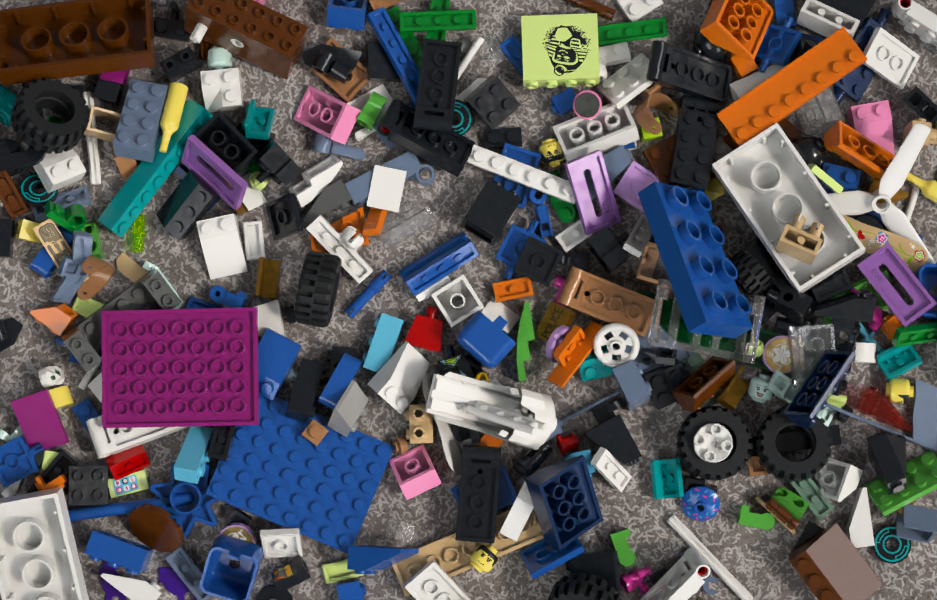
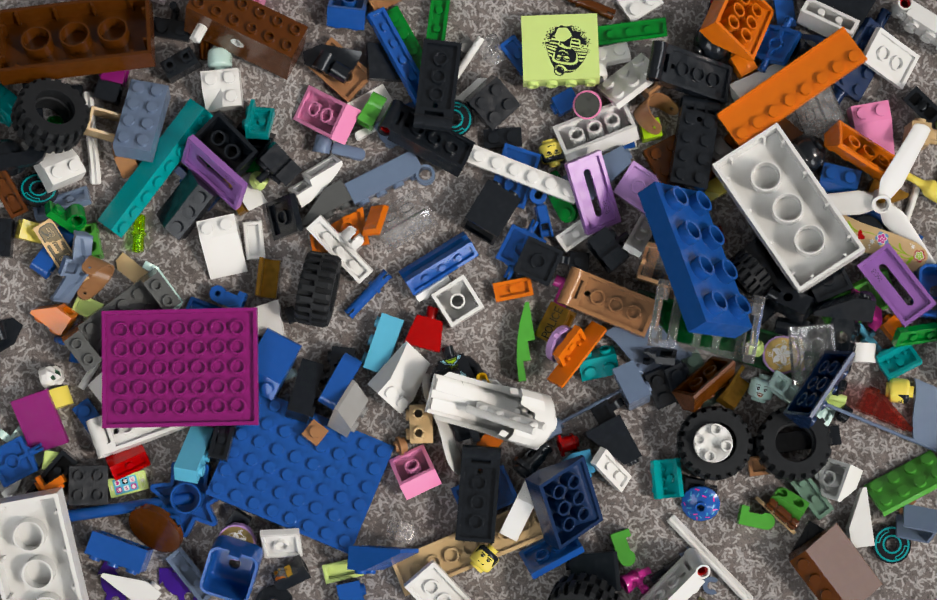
light yellow piece [159,82,188,153] -> none
white sticker [366,165,407,212] -> none
green plate [400,9,476,33] -> none
blue piece [457,310,516,369] -> none
white sticker [482,297,520,333] -> none
white plate [593,323,640,367] -> none
tan brick [775,214,824,265] -> none
yellowish green tile [808,163,844,194] -> none
black slope [867,431,907,495] -> none

